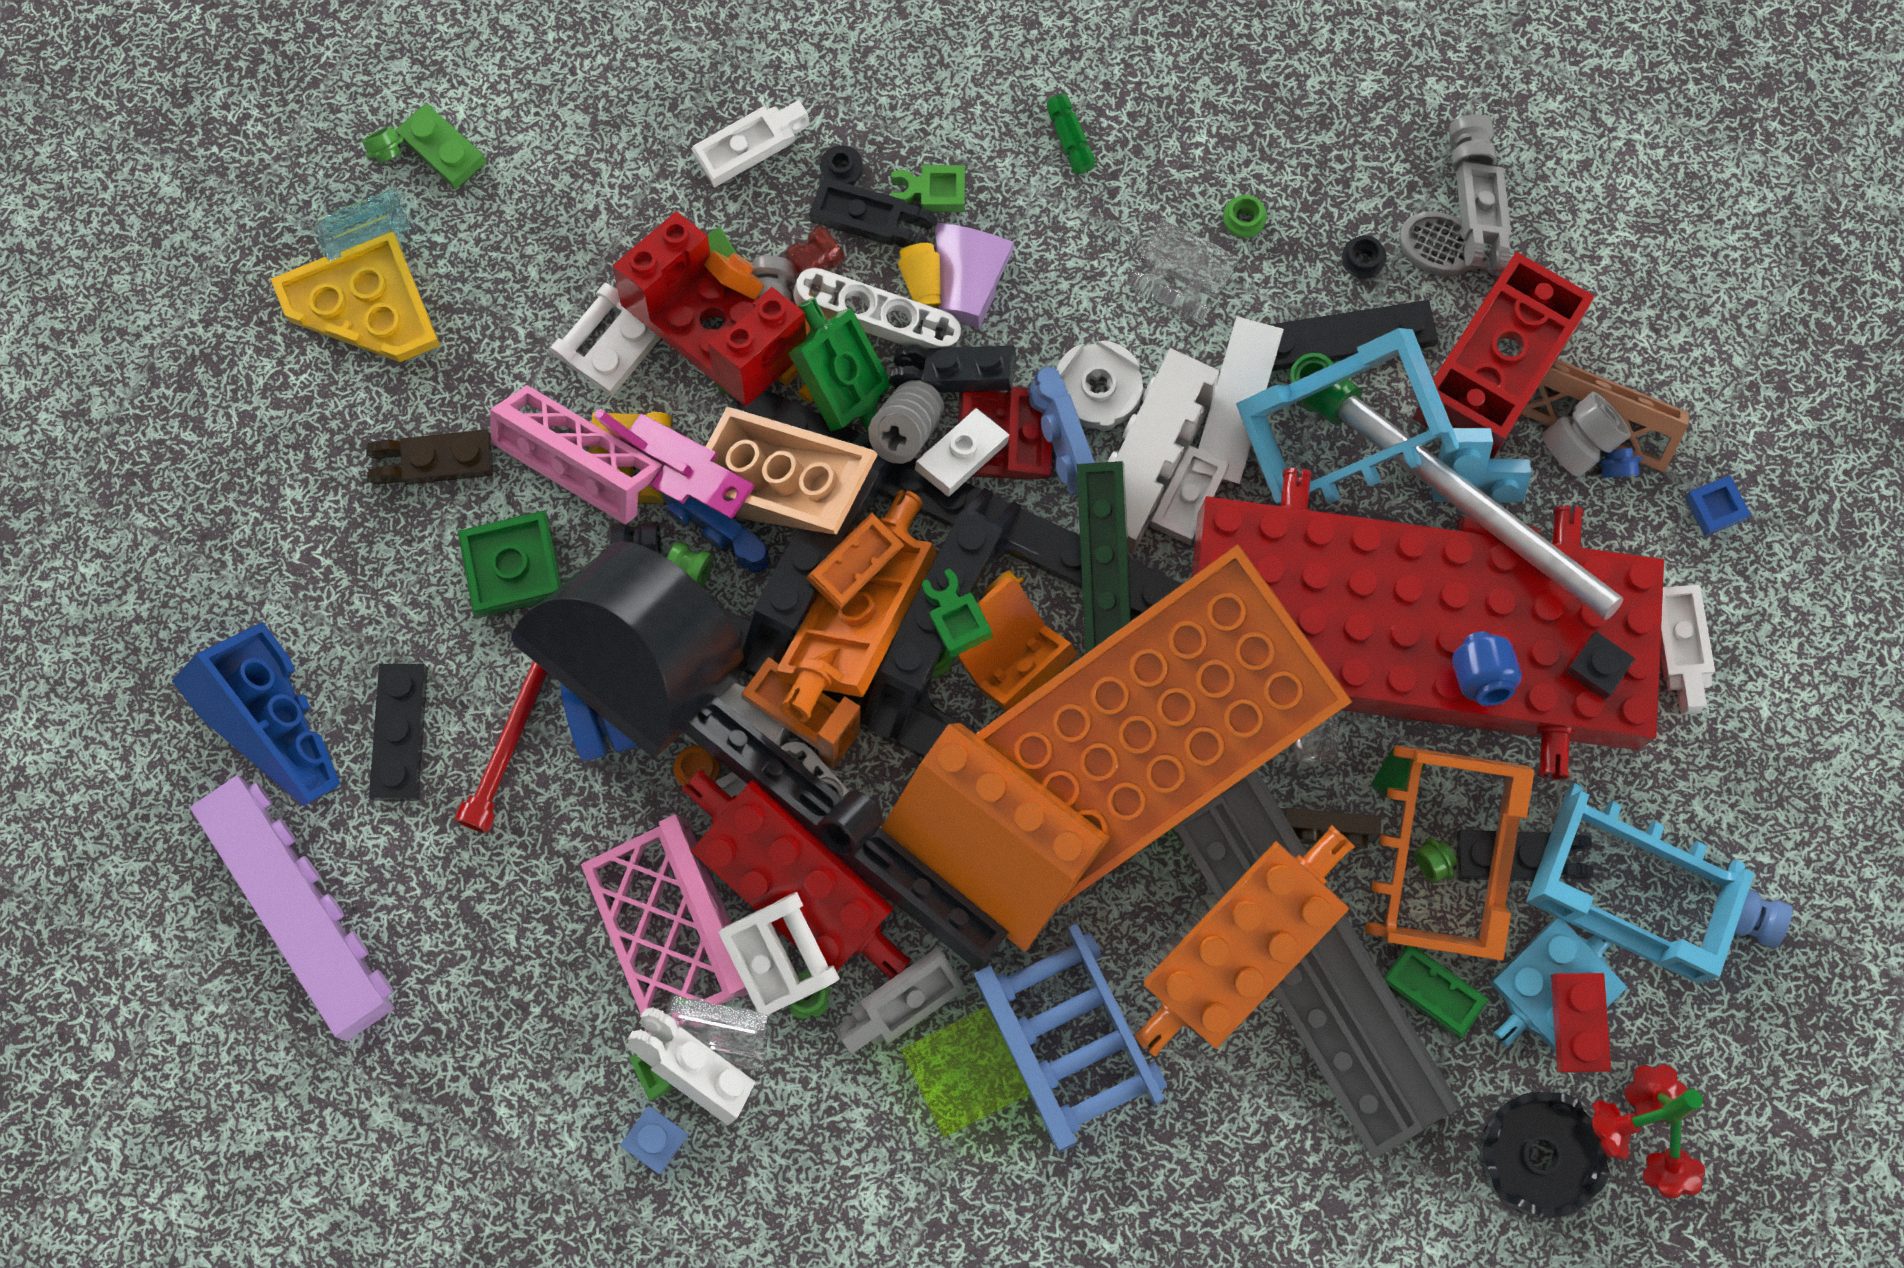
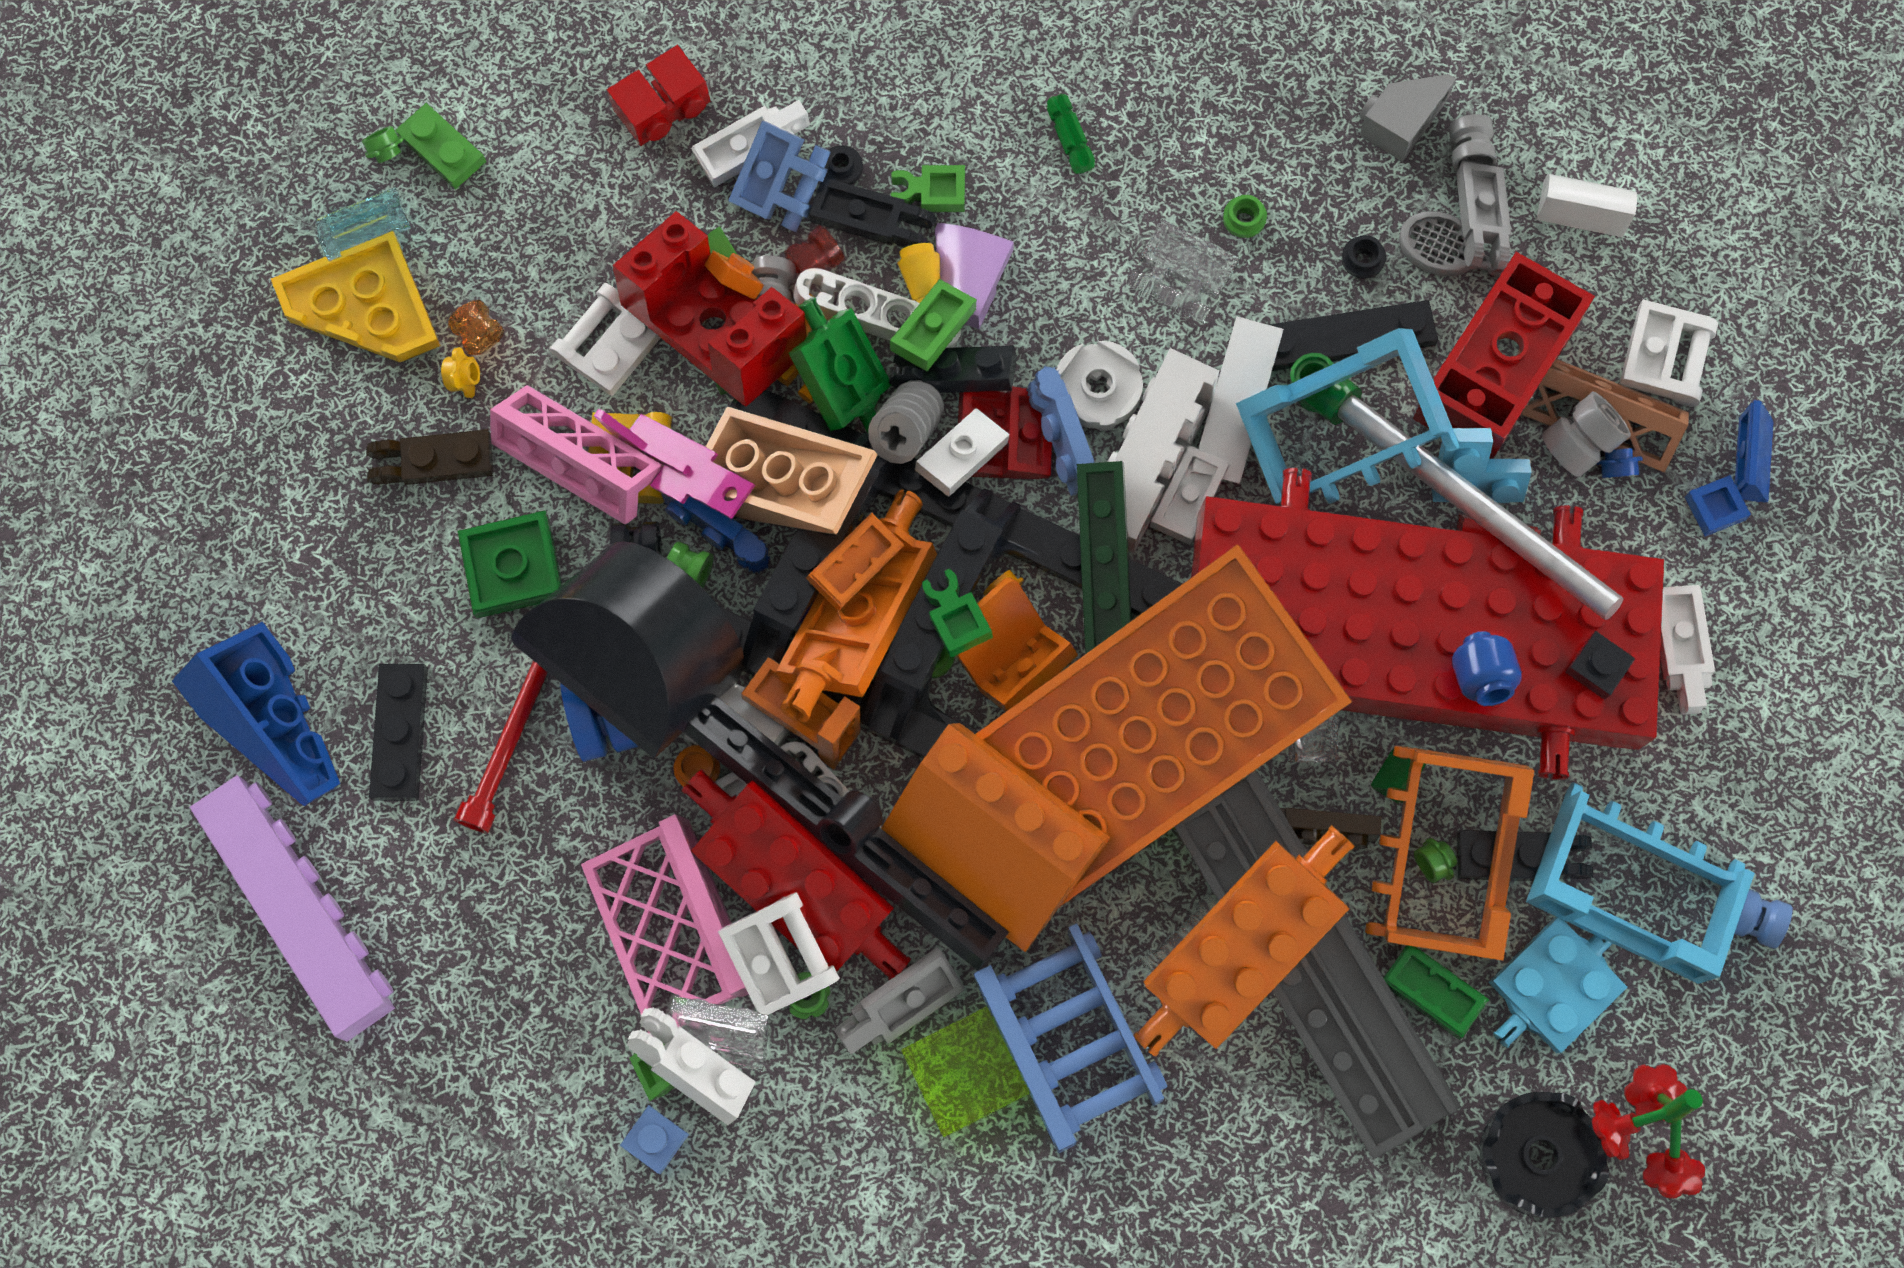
red plate [1551,973,1611,1073] -> none
none -> yellow plate [441,347,480,398]
none -> clear orange wheel [448,300,504,355]
none -> red piece [606,44,711,146]
none -> medium blue plate [728,120,831,232]
none -> bright green plate [890,279,977,371]
none -> light grey slope [1359,74,1456,162]
none -> white brick [1536,174,1637,237]
none -> white plate [1619,299,1718,407]
none -> blue slope [1735,400,1773,503]

